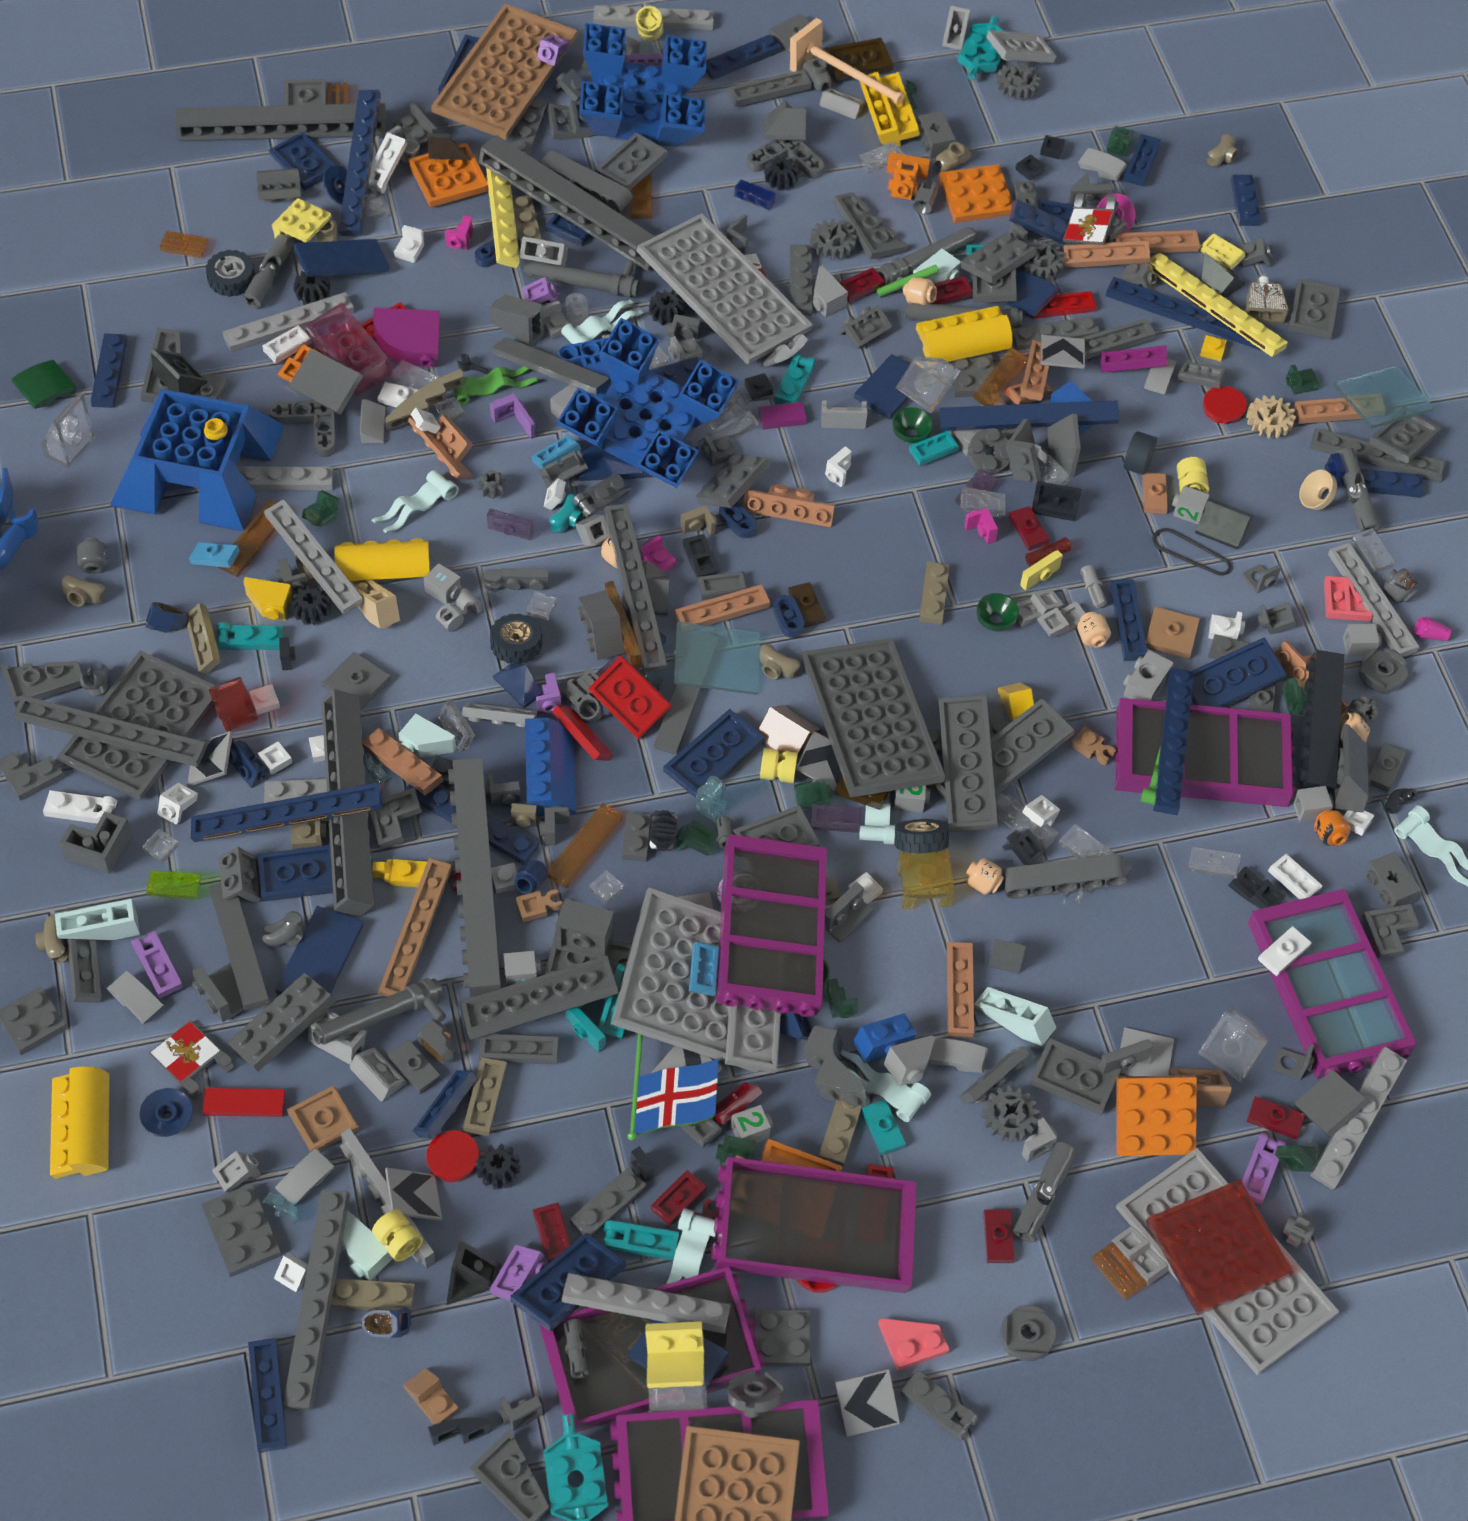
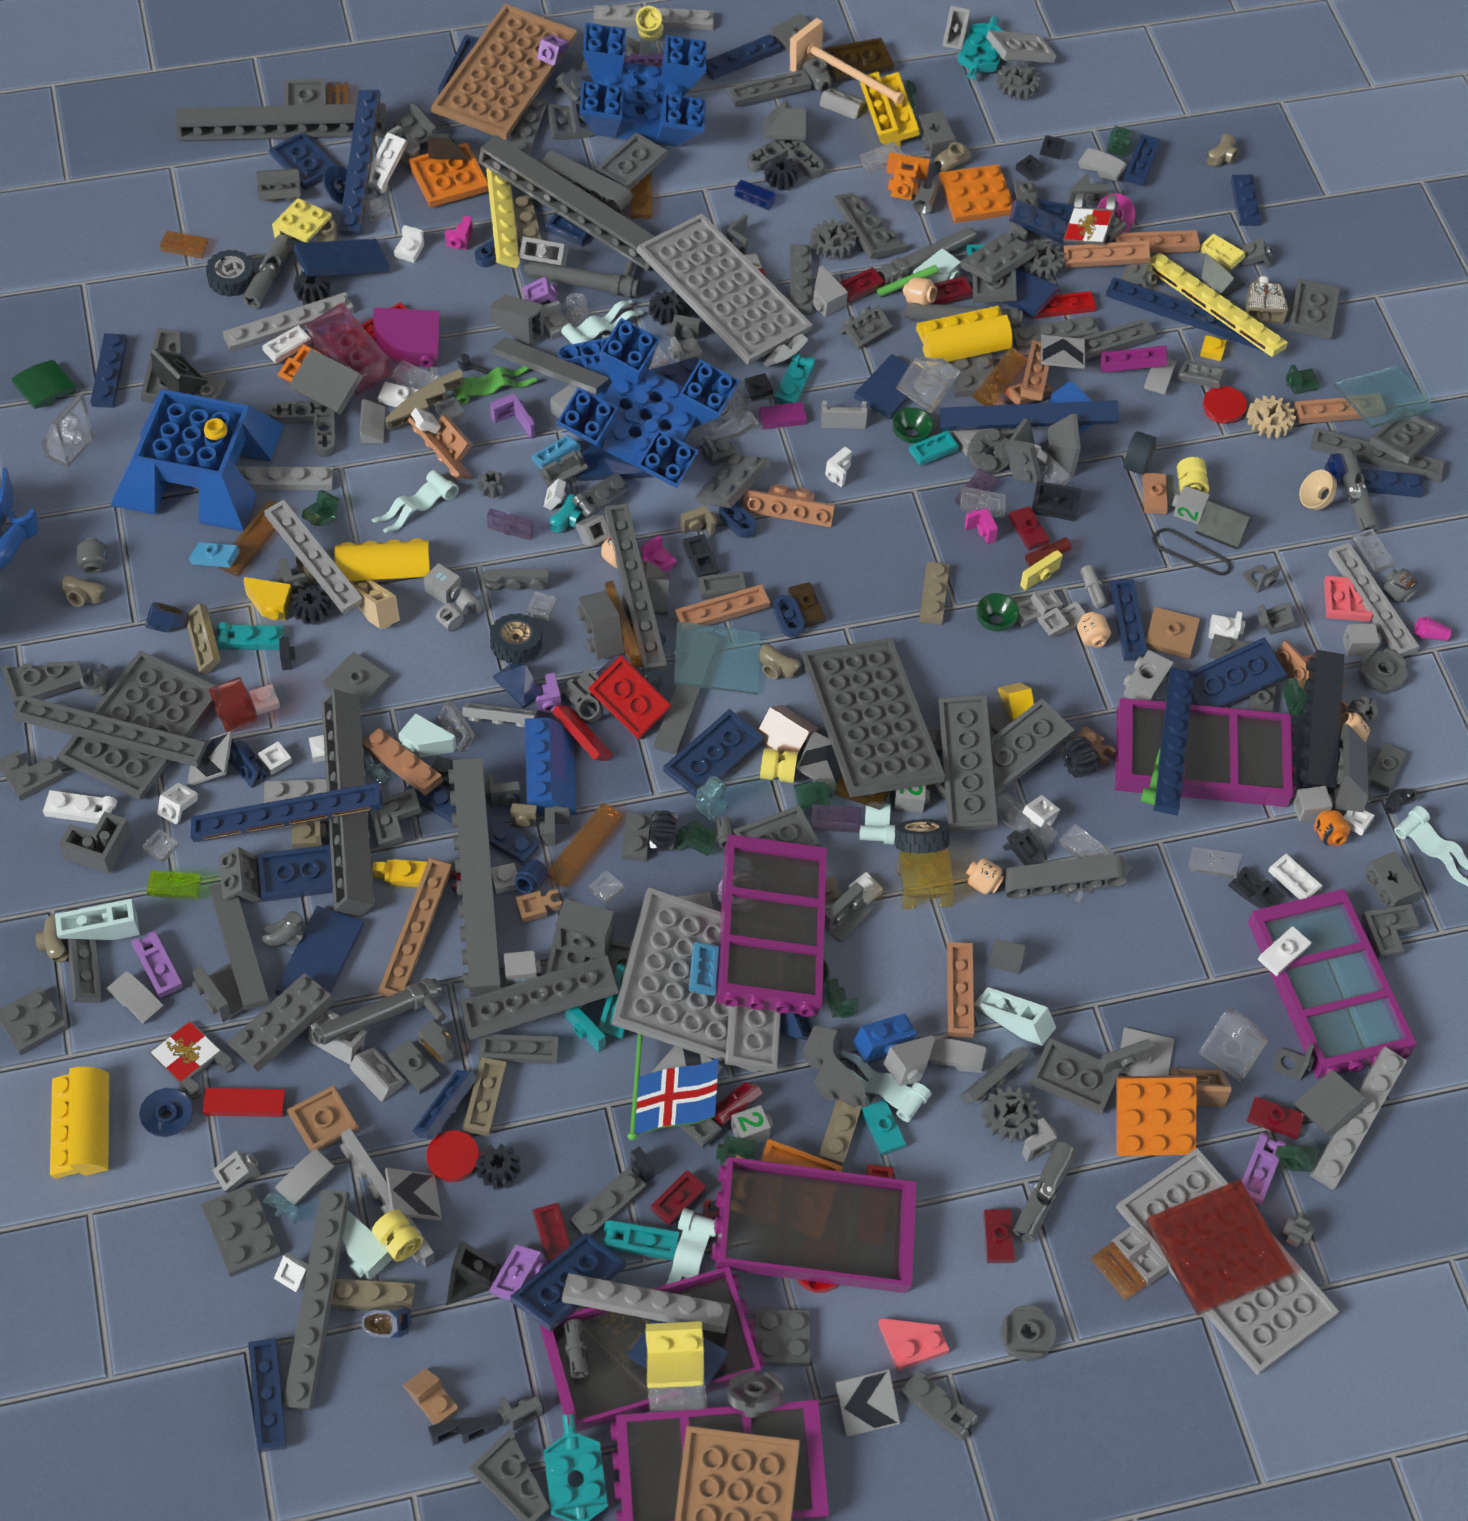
none -> black gear [1061,736,1098,778]

